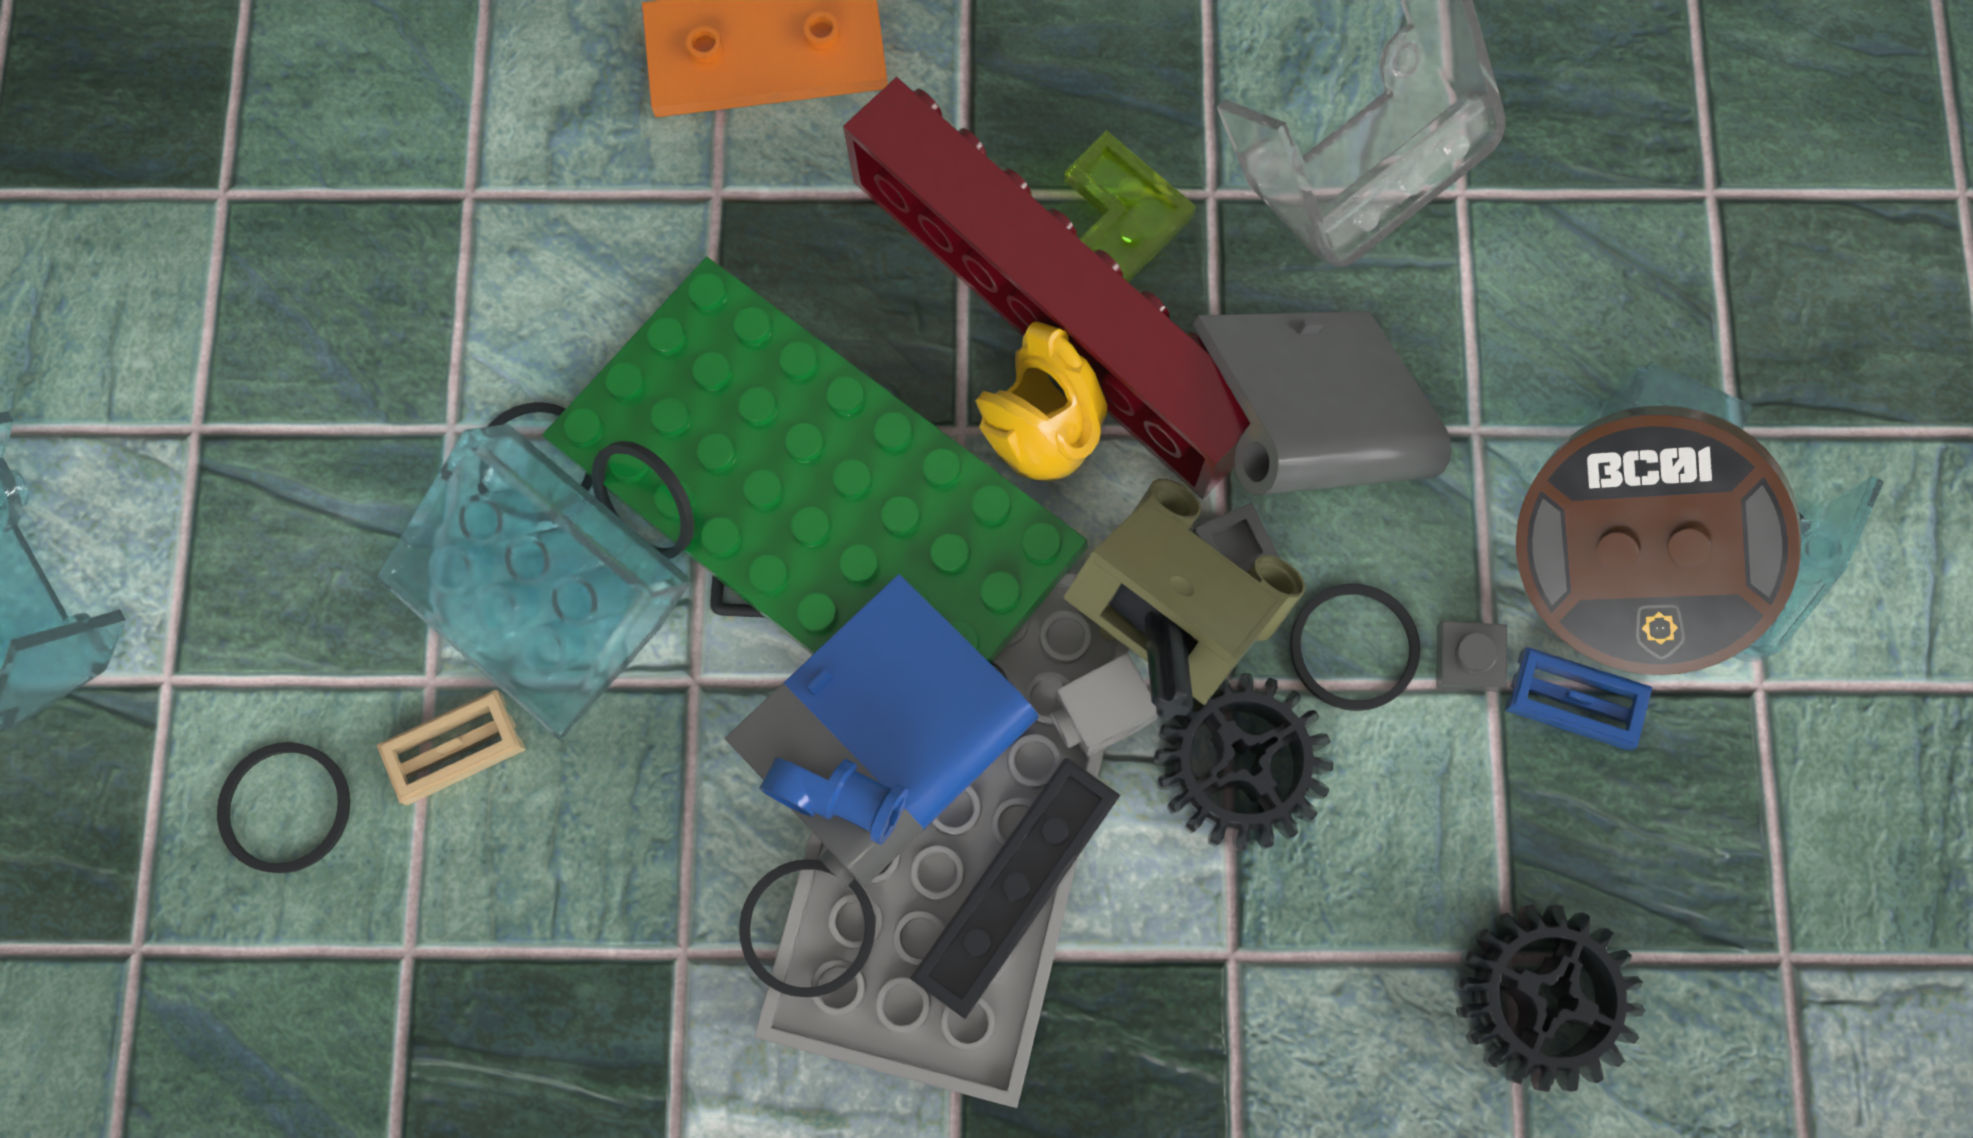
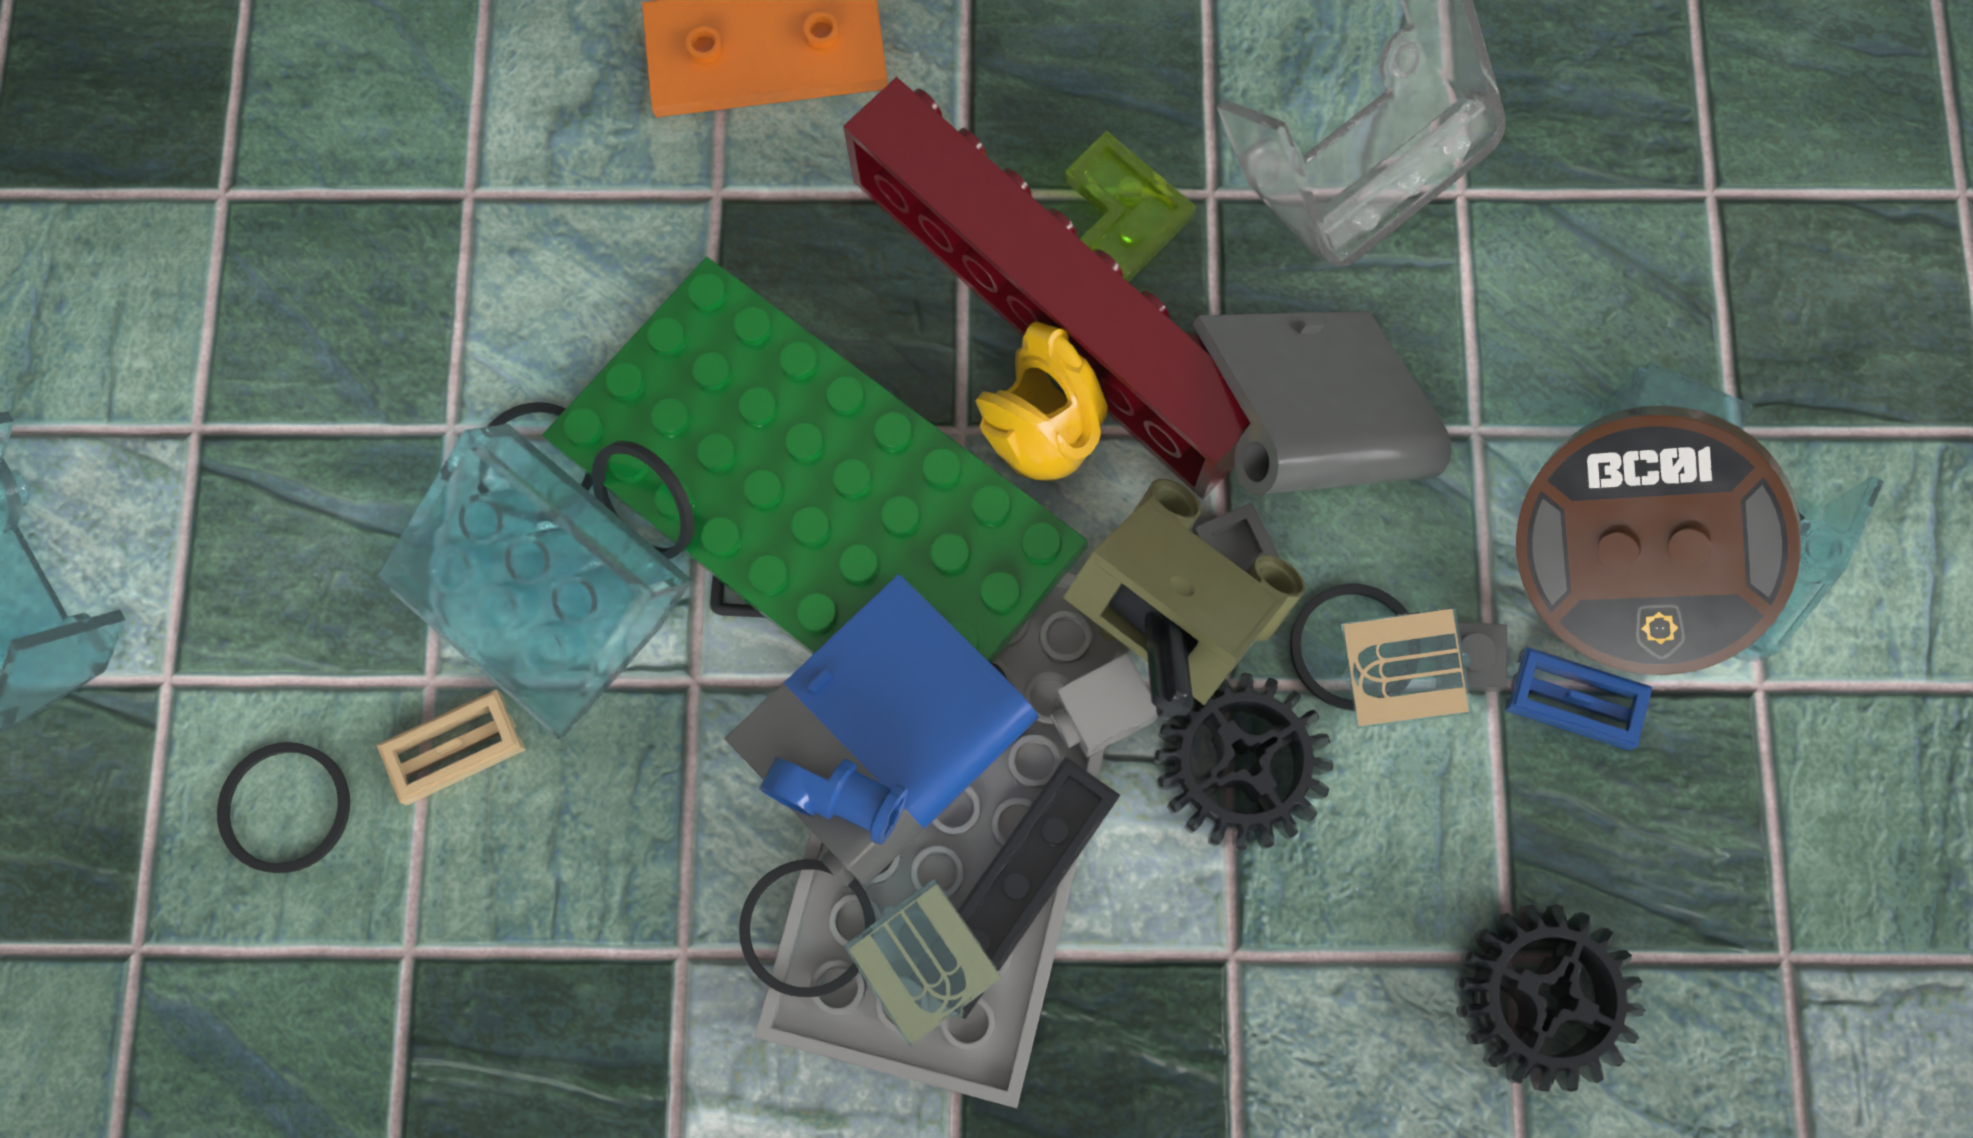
none -> clear light blue piece [844,879,1003,1046]
none -> piece [1341,607,1473,729]

